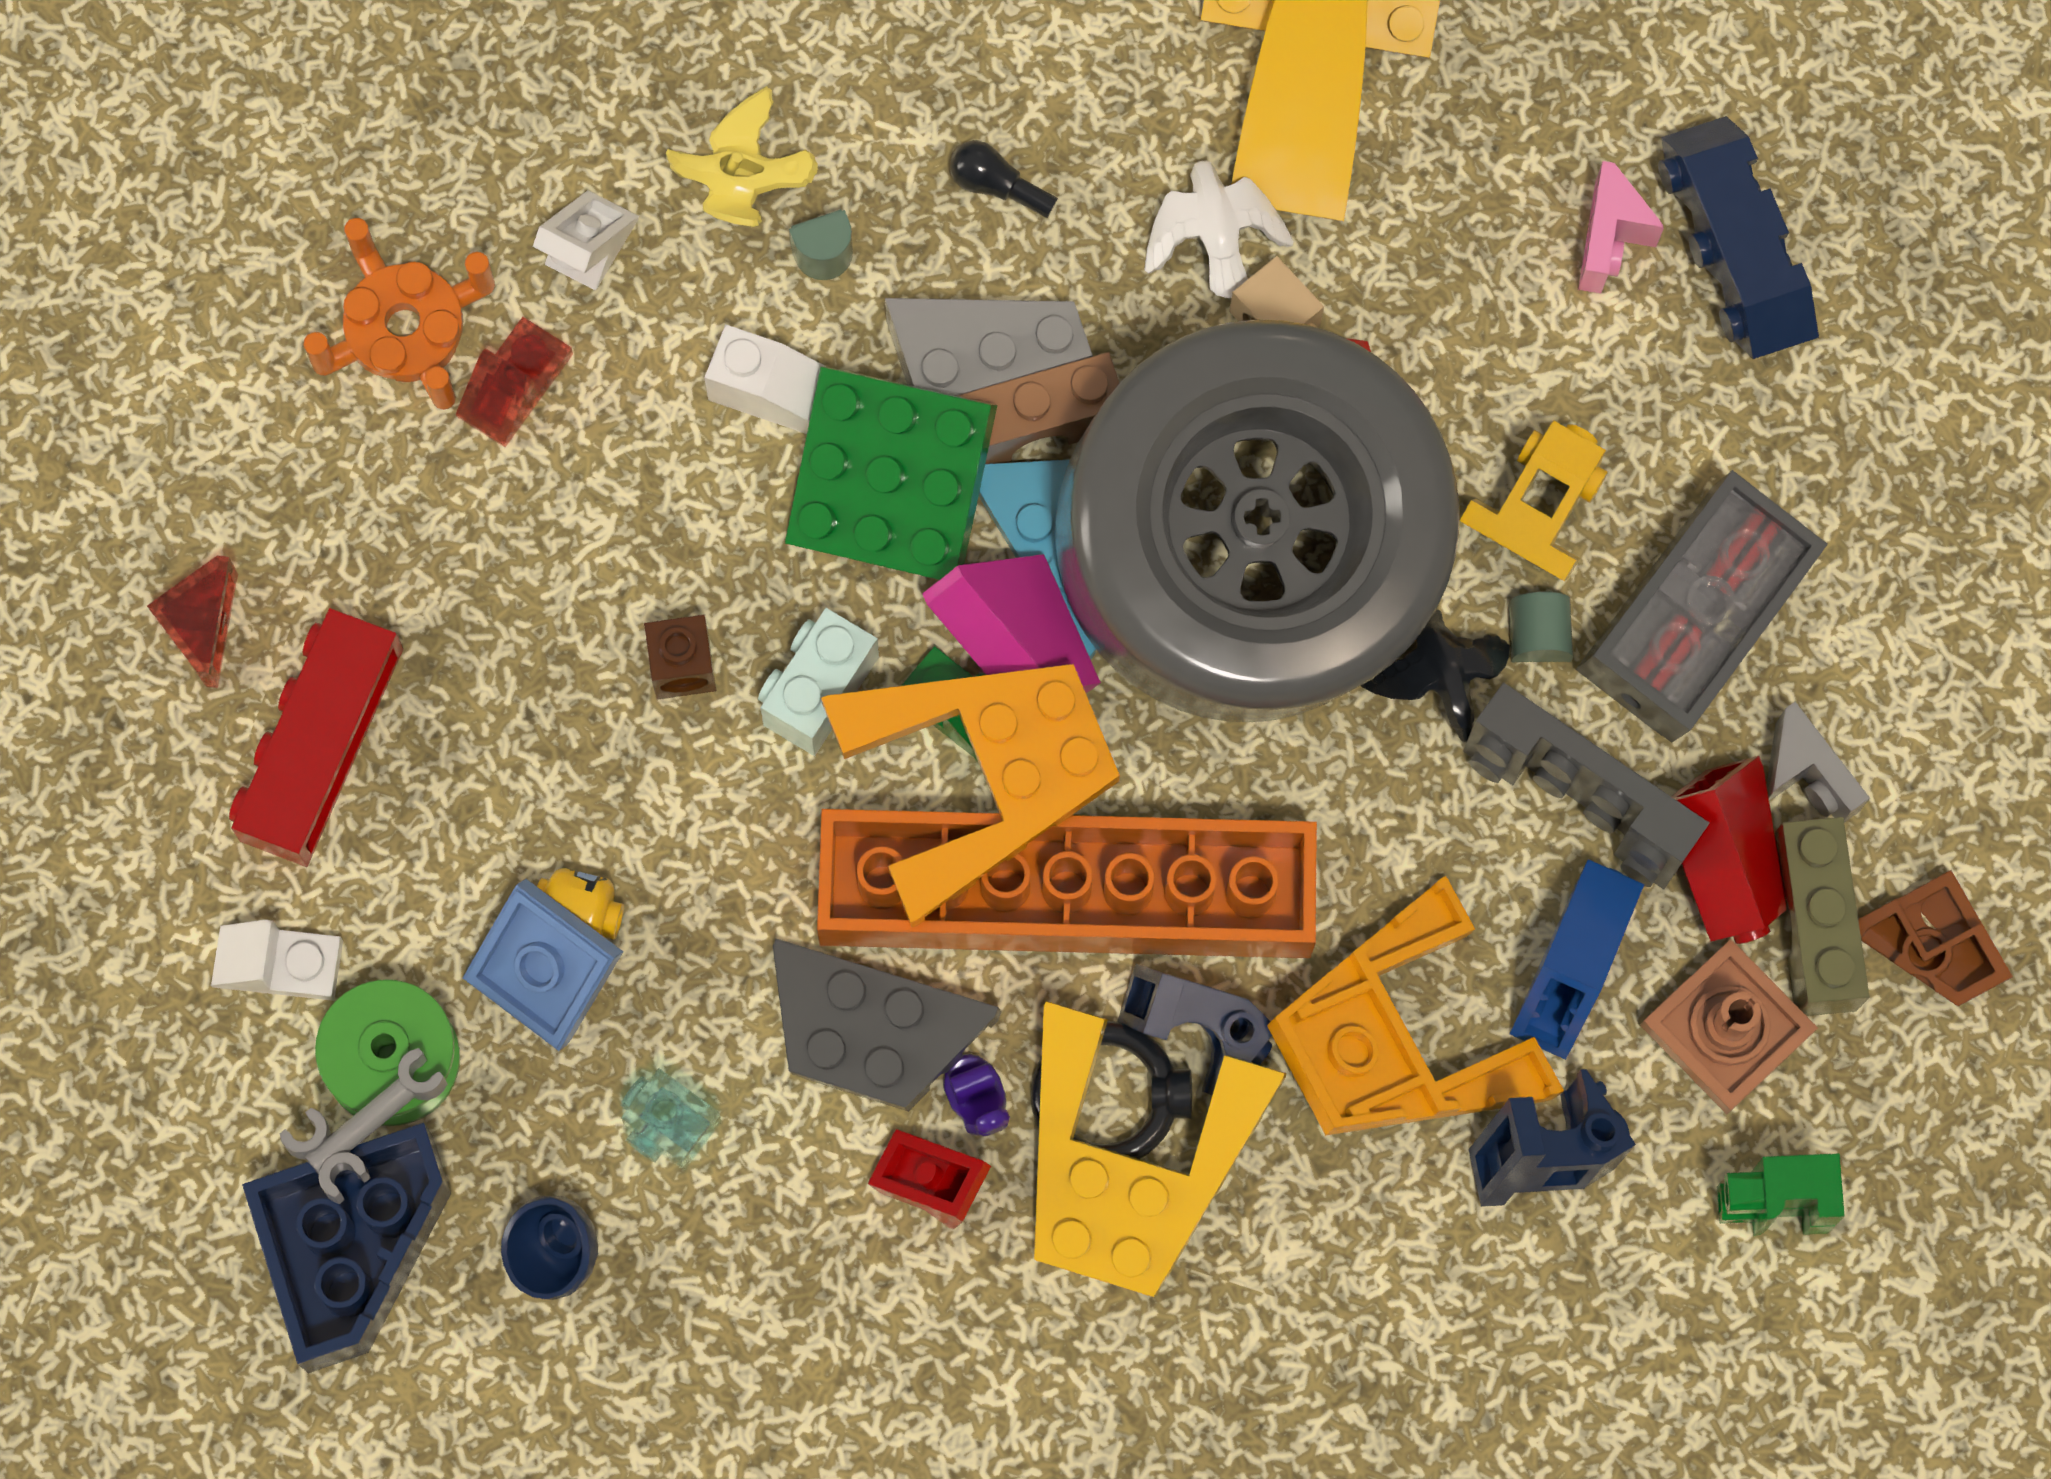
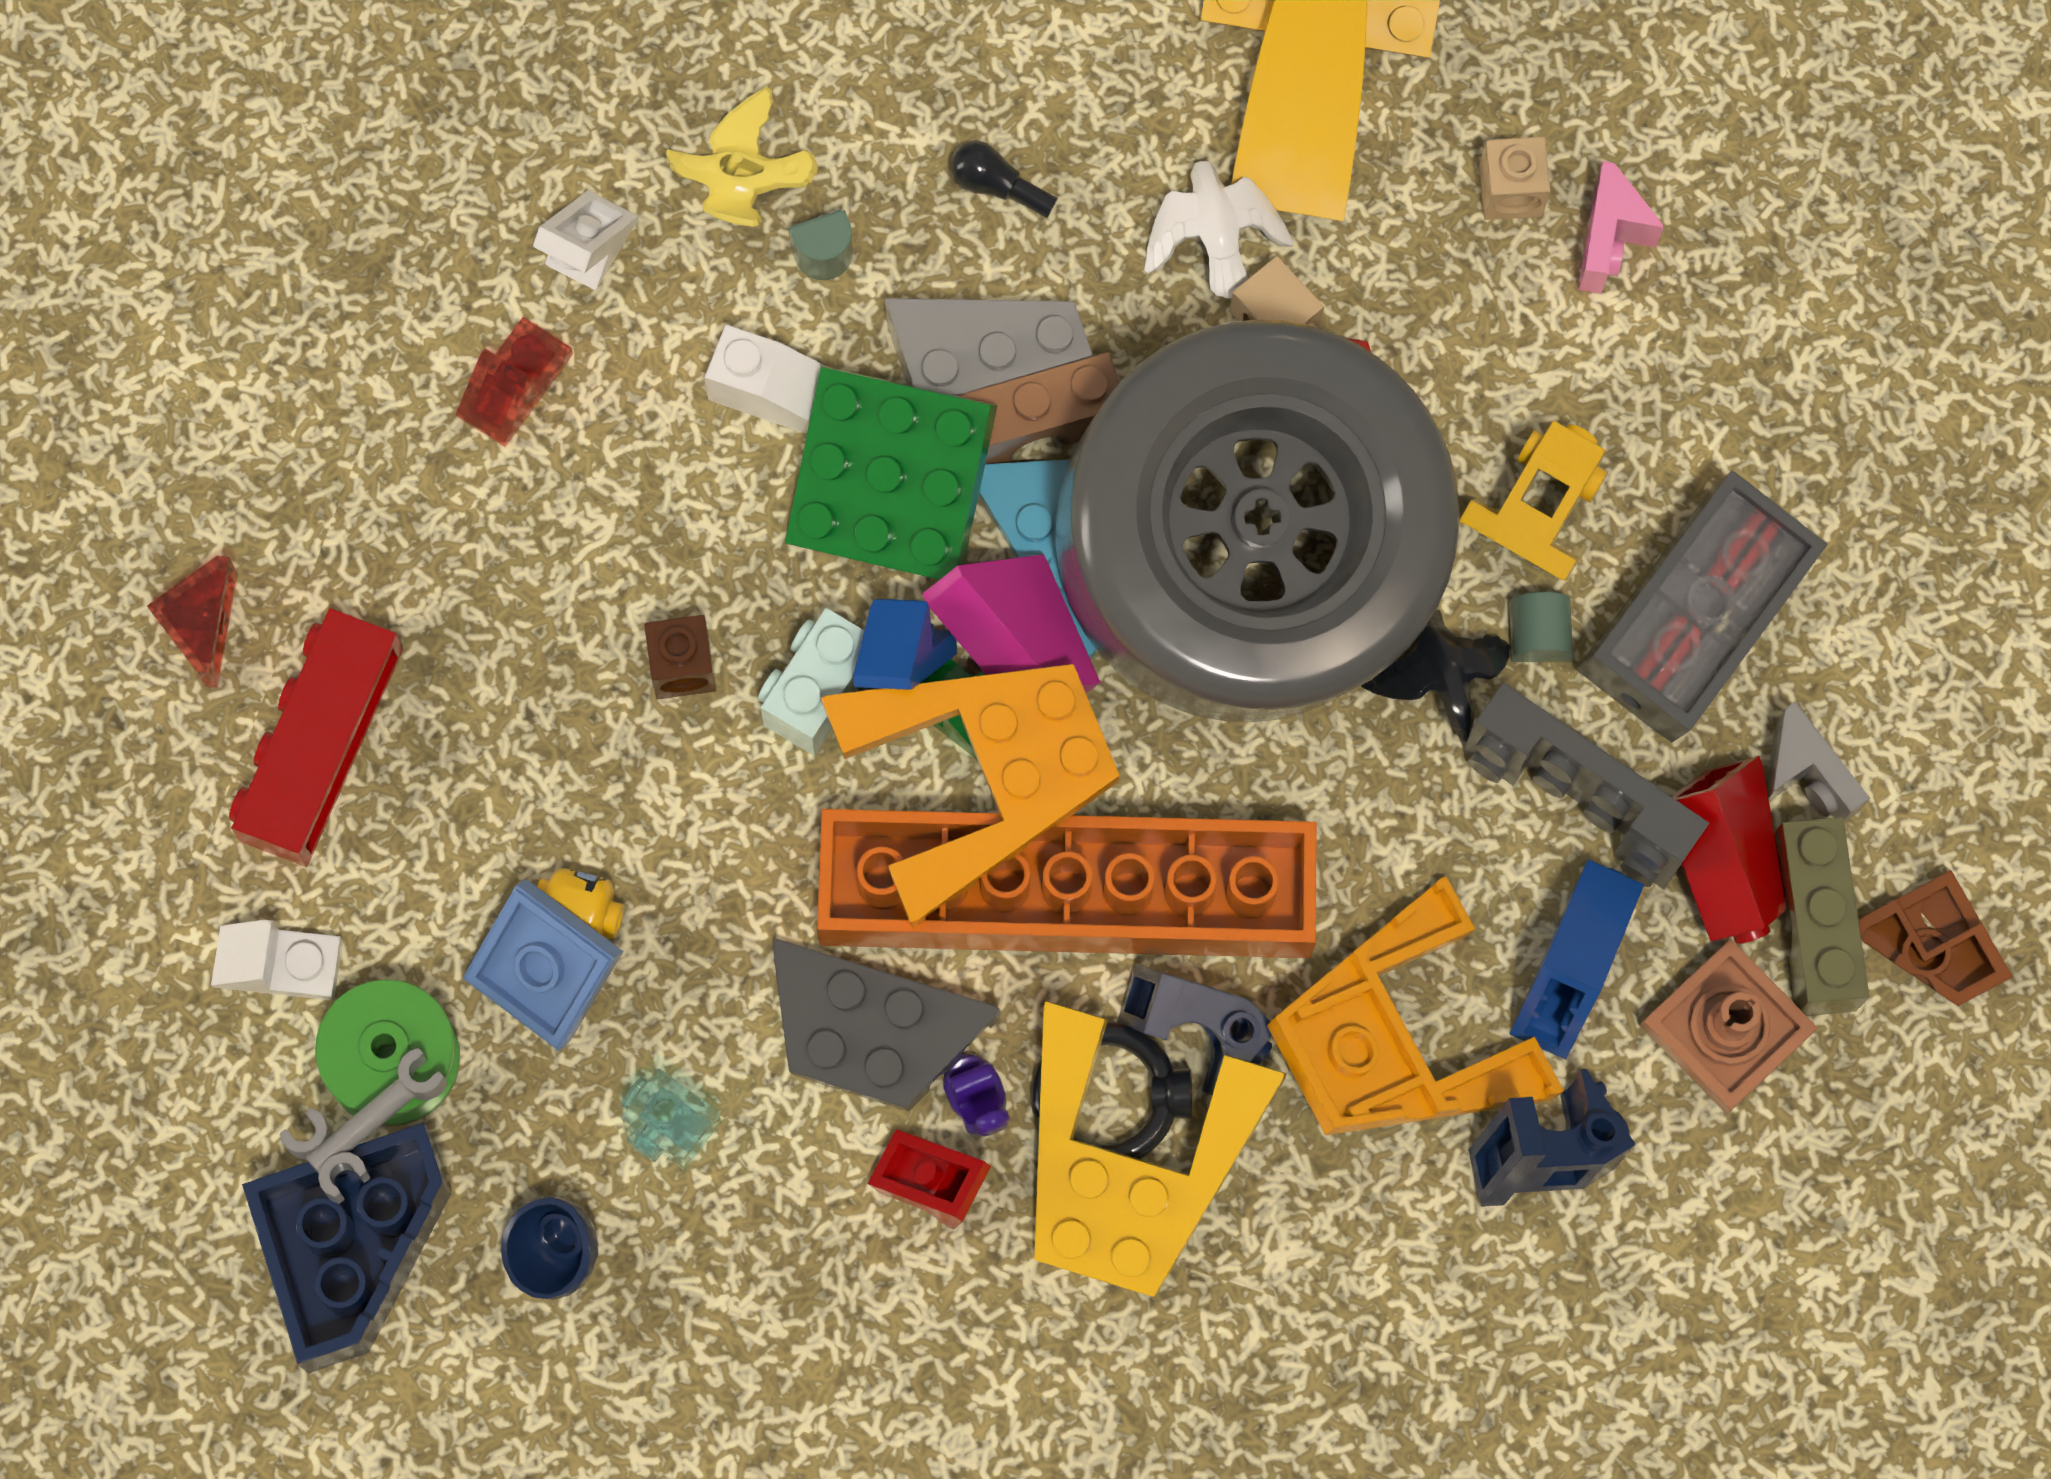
orange plate [304,218,495,410] -> none
dark blue brick [1658,116,1819,359] -> none
green hips [1717,1153,1845,1236] -> none
none -> blue slope [853,599,957,690]
none -> tan brick [1479,137,1550,220]

